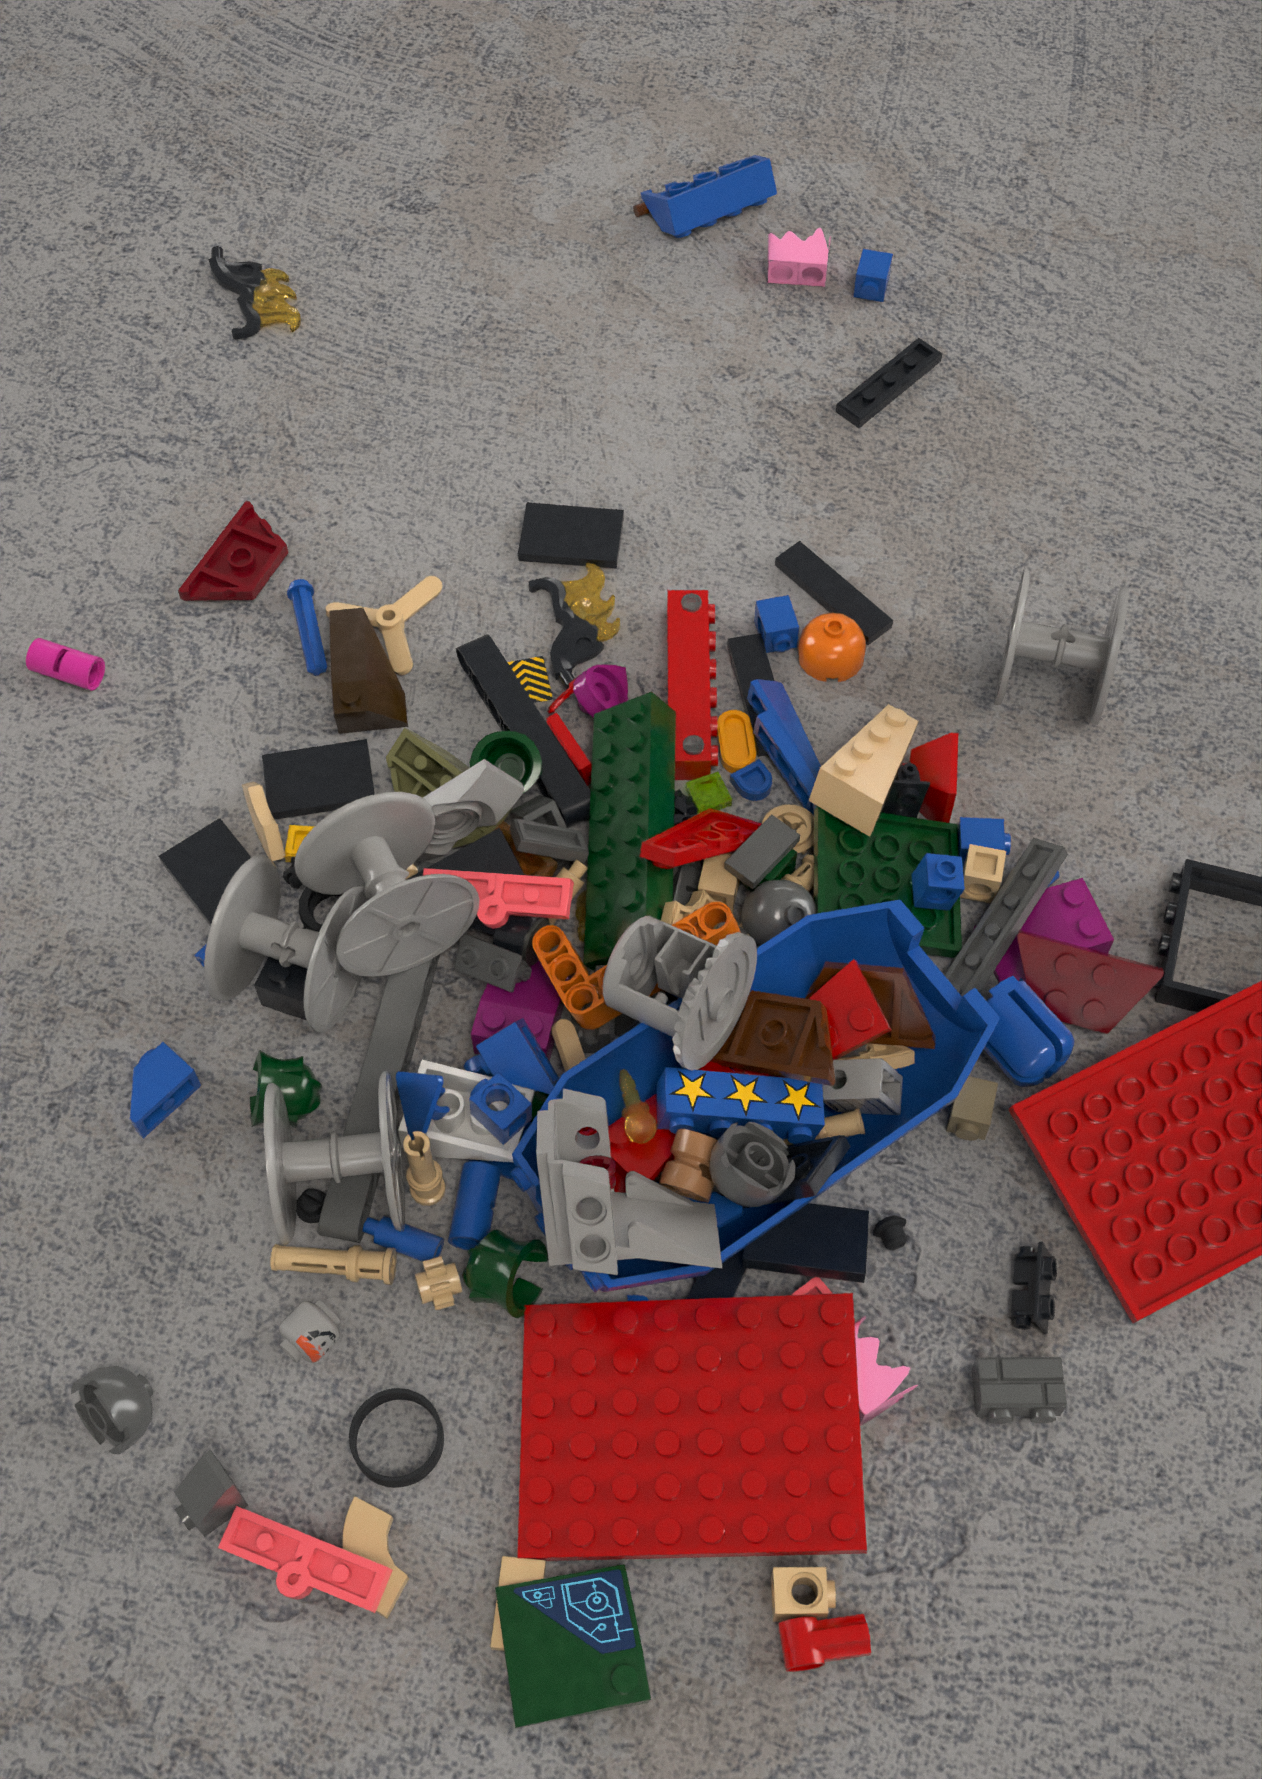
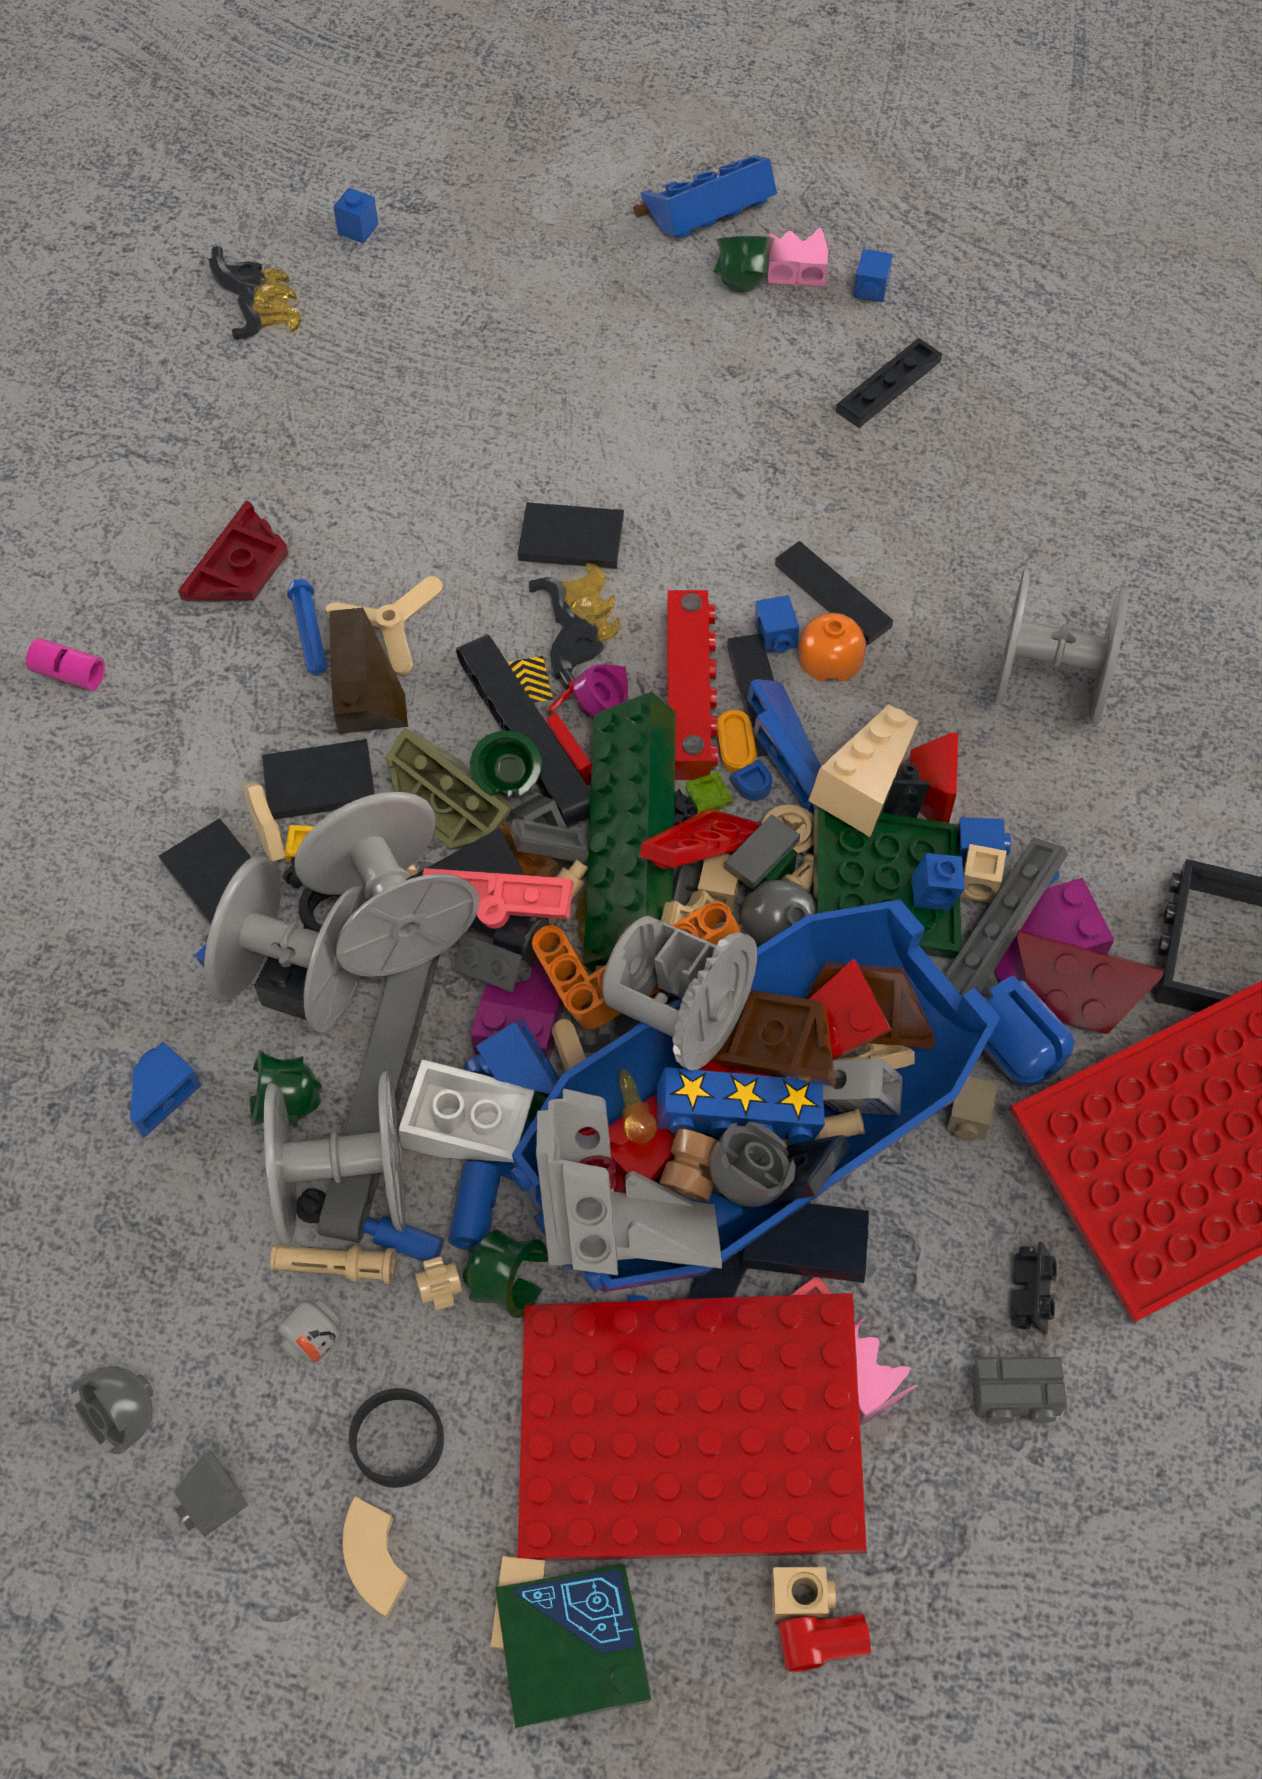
coral hinge [218,1506,393,1613] -> none
blue piece [396,1071,450,1141] -> none
tan pin [403,1131,446,1206] -> none
light grey slope [415,759,525,862] -> none
blue brick [469,1072,532,1145] -> none
black piece [873,1215,908,1250] -> none
none -> blue brick [333,187,378,243]
none -> dark green helmet [713,236,775,292]

